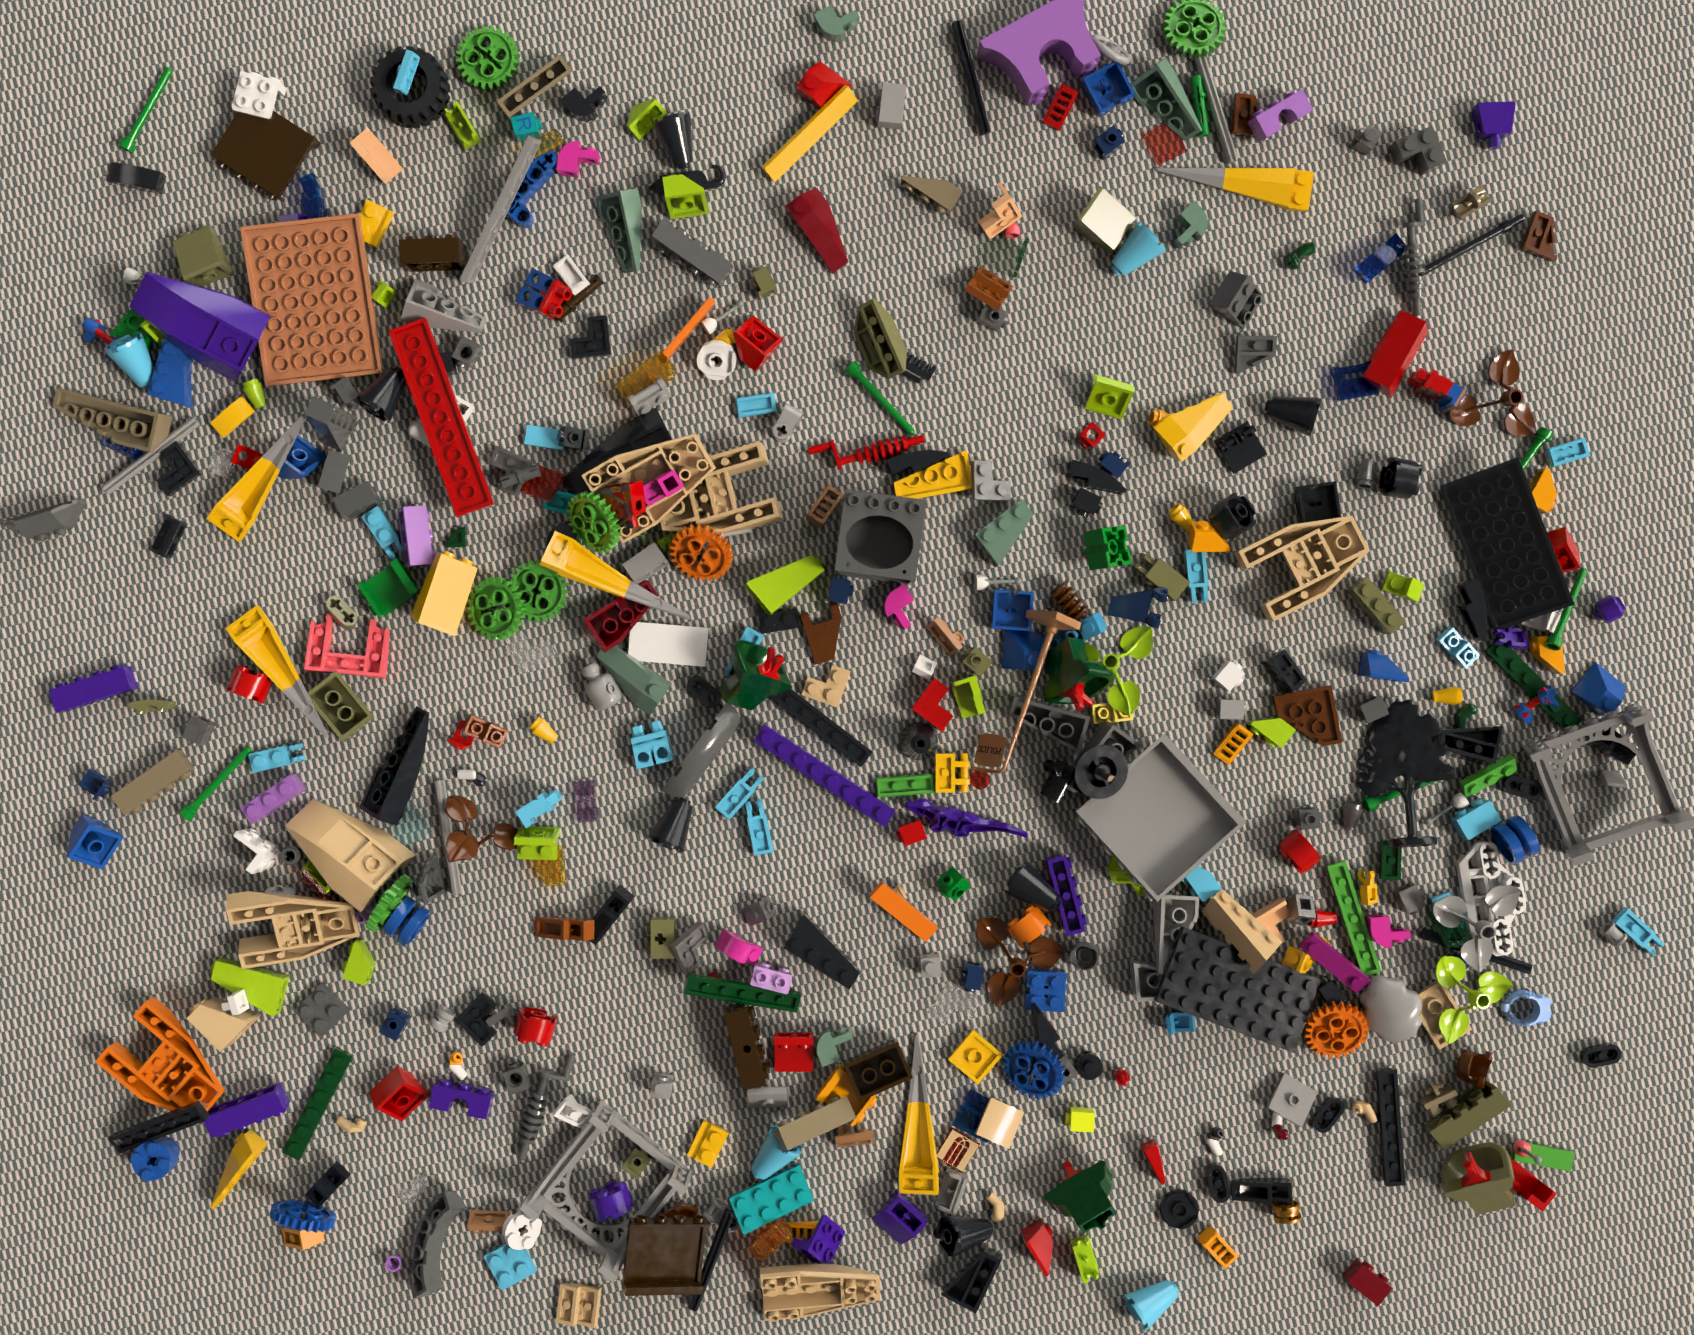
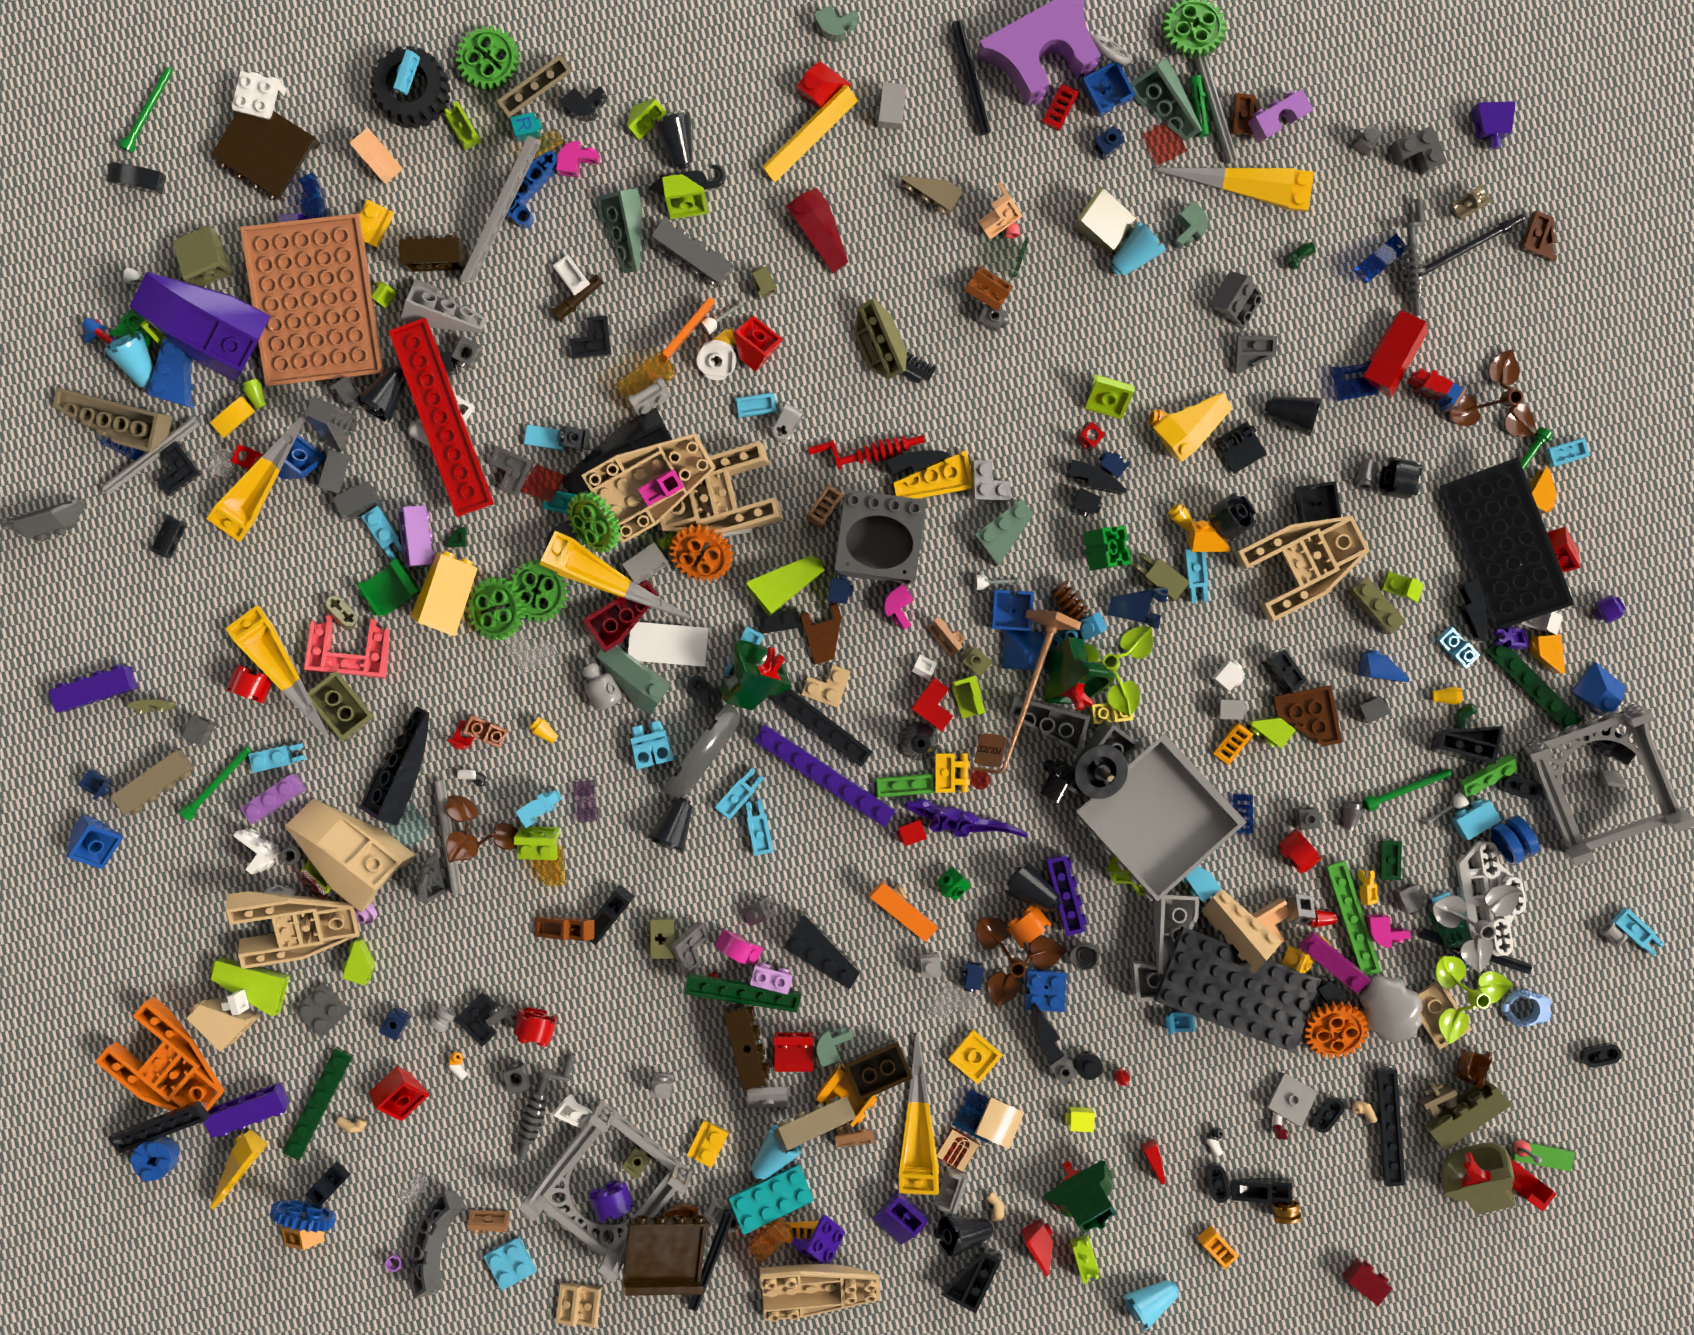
bright green gear [366,874,413,933] -> none
blue wheel [382,896,431,948] -> none
dark purple arch [429,1079,495,1120] -> none
dark grey pin [500,465,542,489] -> none
white plate [502,1210,542,1250] -> none
hips [515,268,573,319] -> none
torso [601,480,646,529] -> none
green piece [844,361,915,435] -> none
blue gear [1002,1040,1065,1100] -> none
black tile [1160,1189,1199,1229] -> none
black plant [1356,699,1455,848] -> none
blue piece [1513,685,1559,725] -> none
green piece [1544,568,1587,651] -> none
none -> clear blue slope [1232,794,1253,835]

